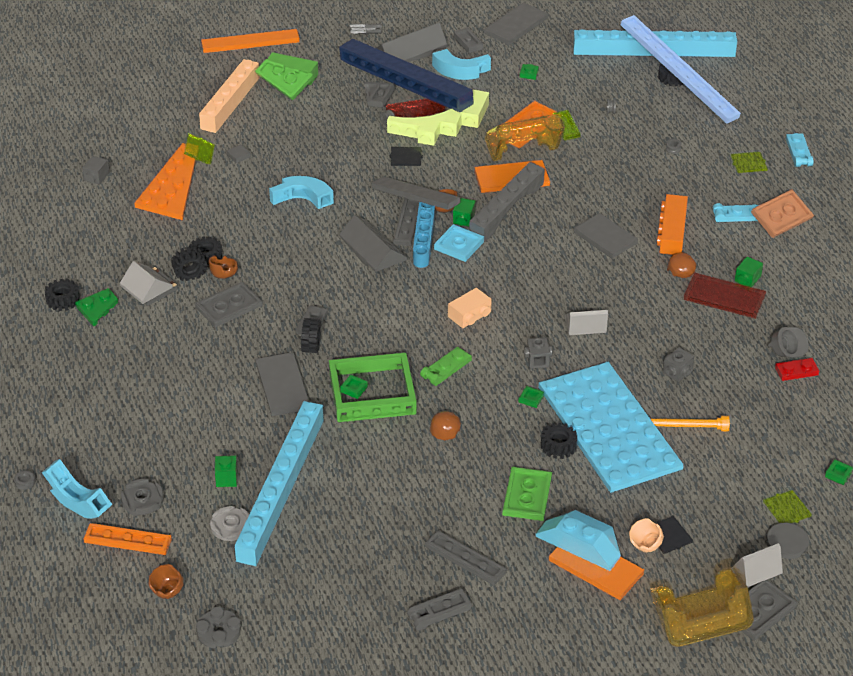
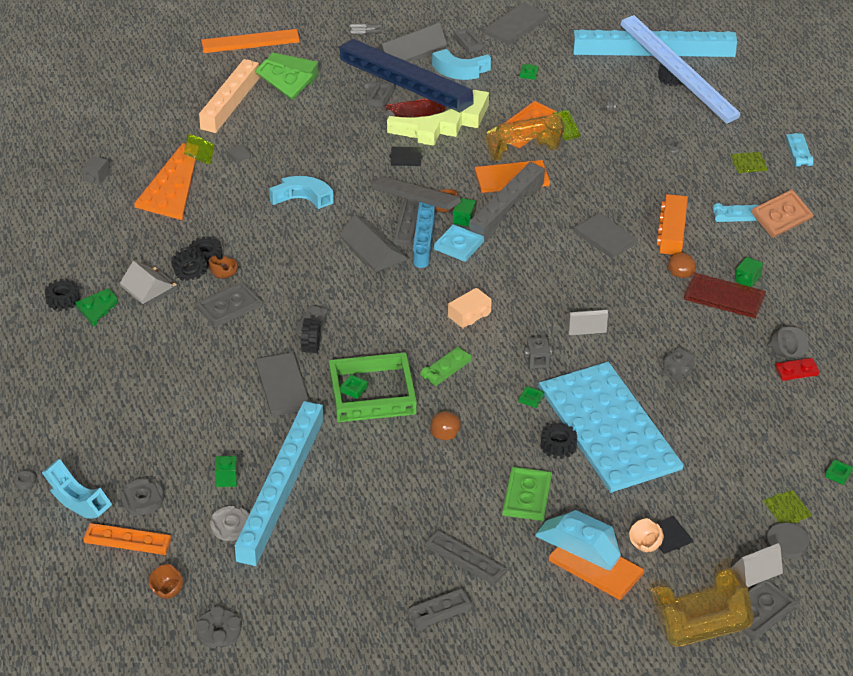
light orange piece [651,416,730,432] -> none

